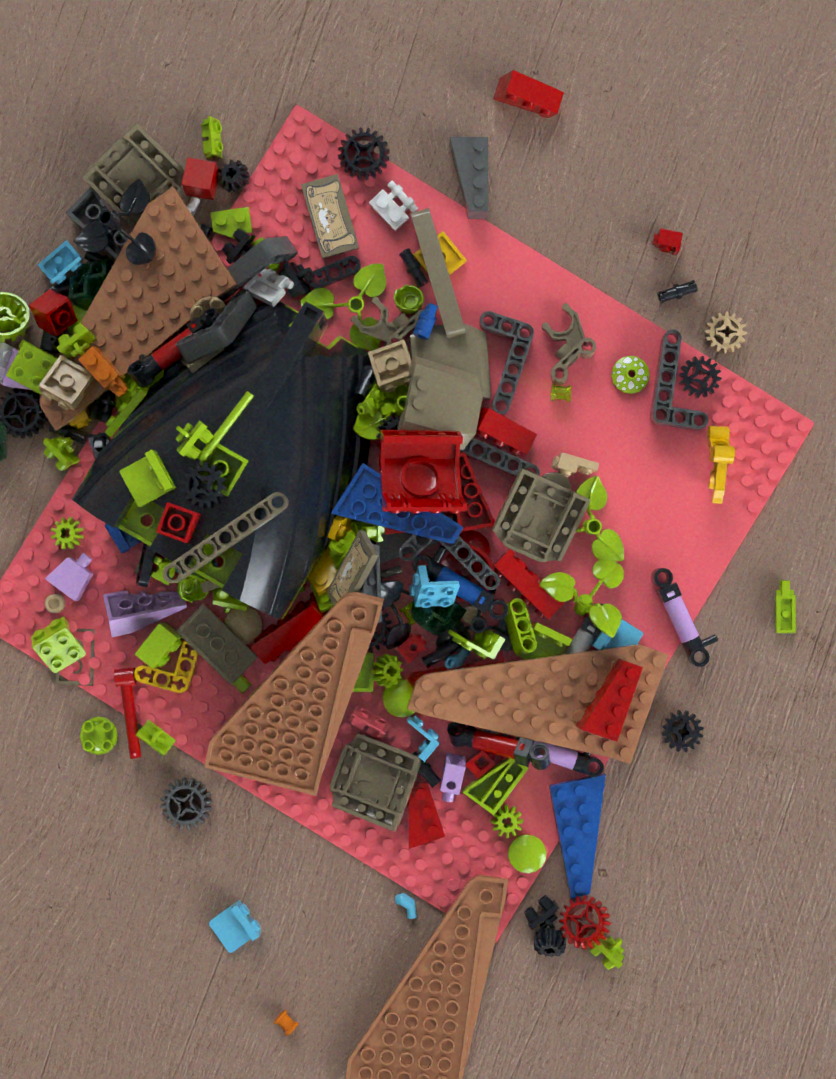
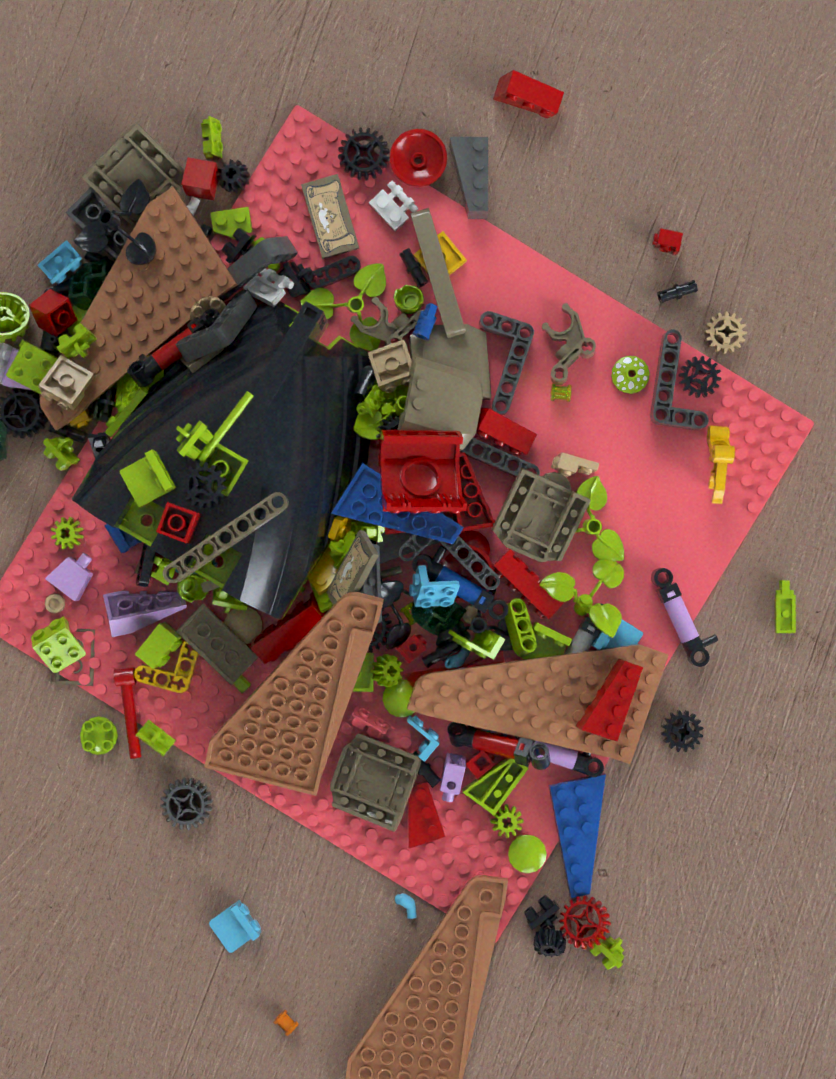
orange hinge [78,346,129,398] -> none
none -> red dish [390,129,447,187]

